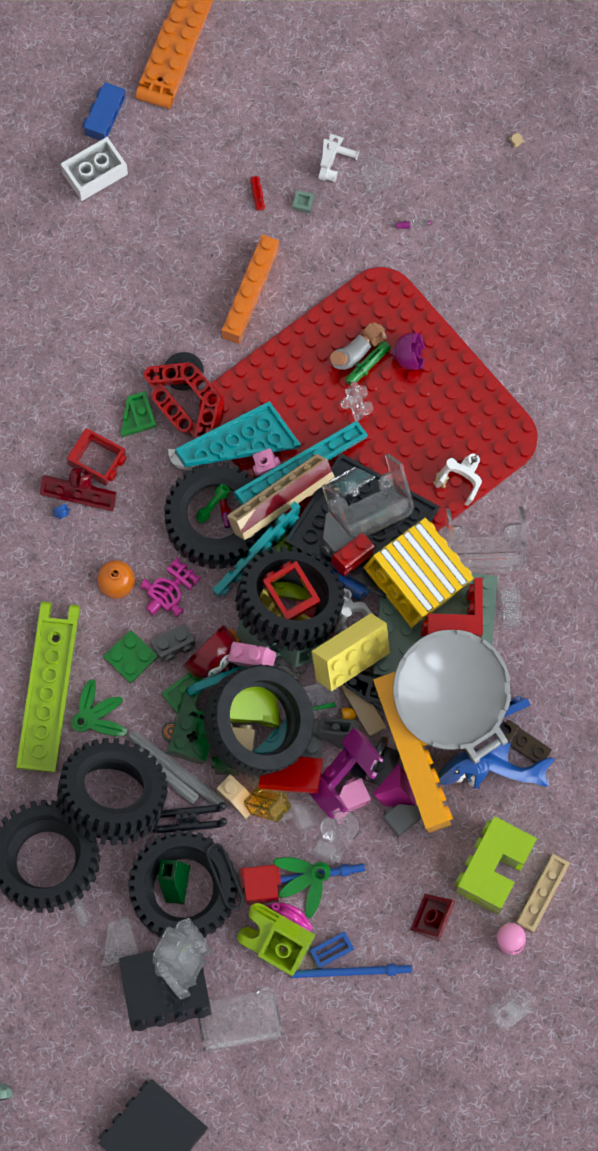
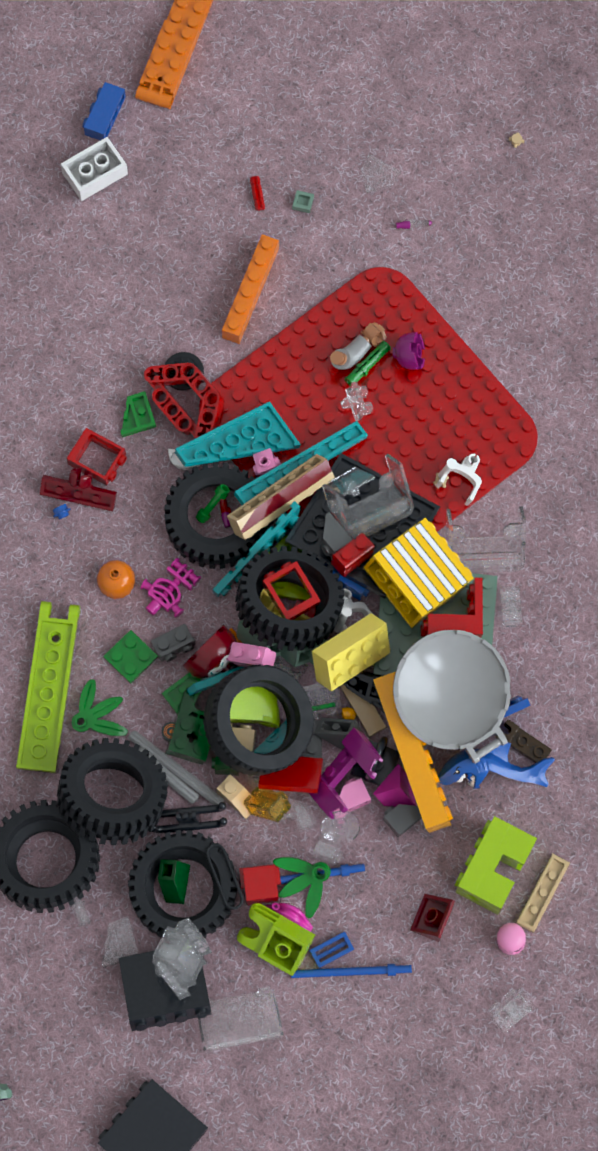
white piece [318,133,360,183] -> none

